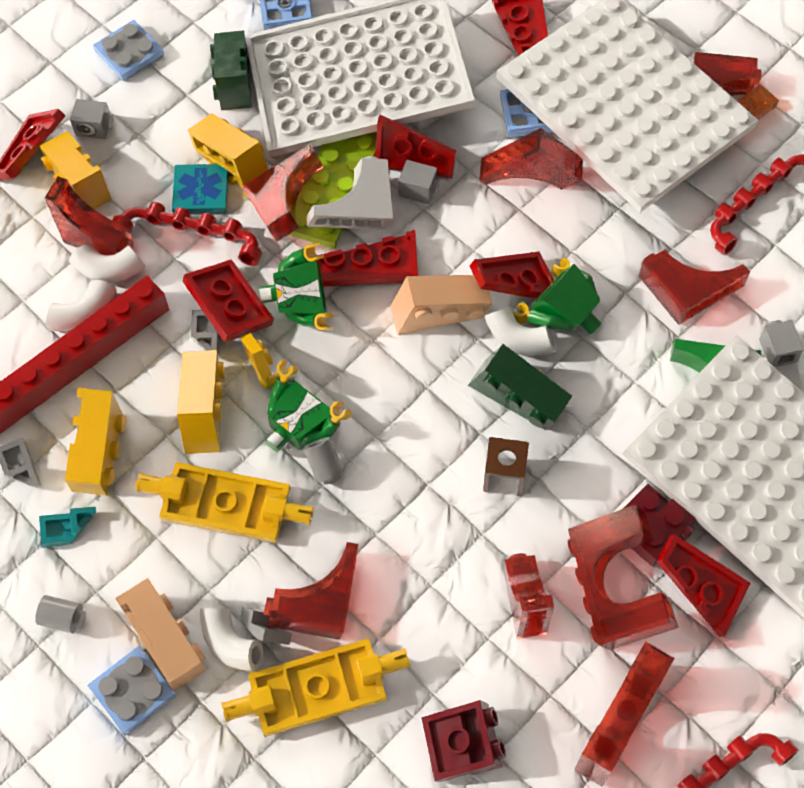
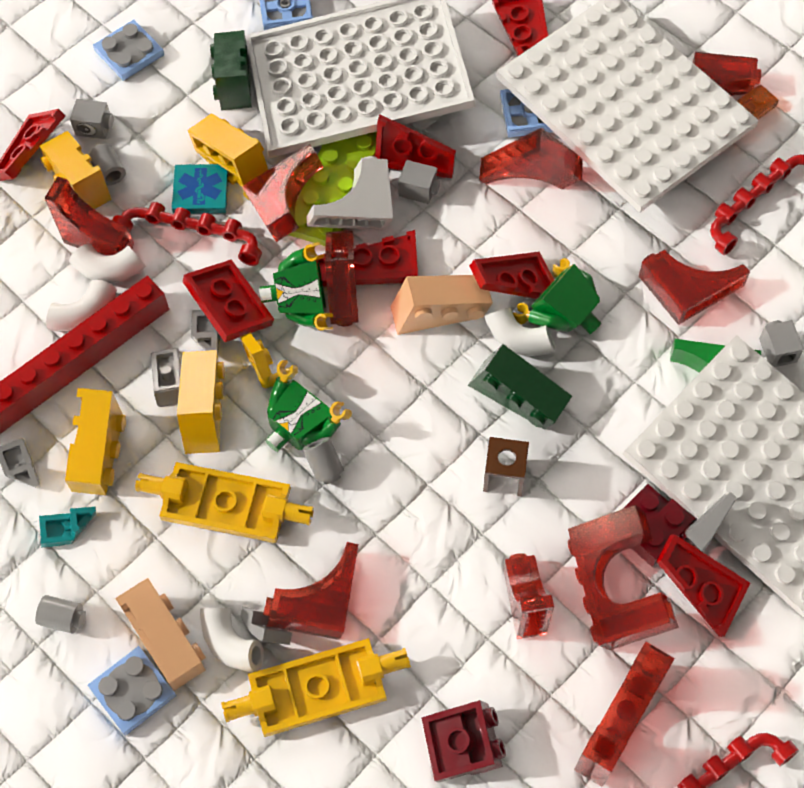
none -> light grey brick [89,144,126,185]
none -> light grey slope [151,348,181,407]
none -> clear red arch [325,230,359,327]
none -> light grey slope [685,491,736,552]

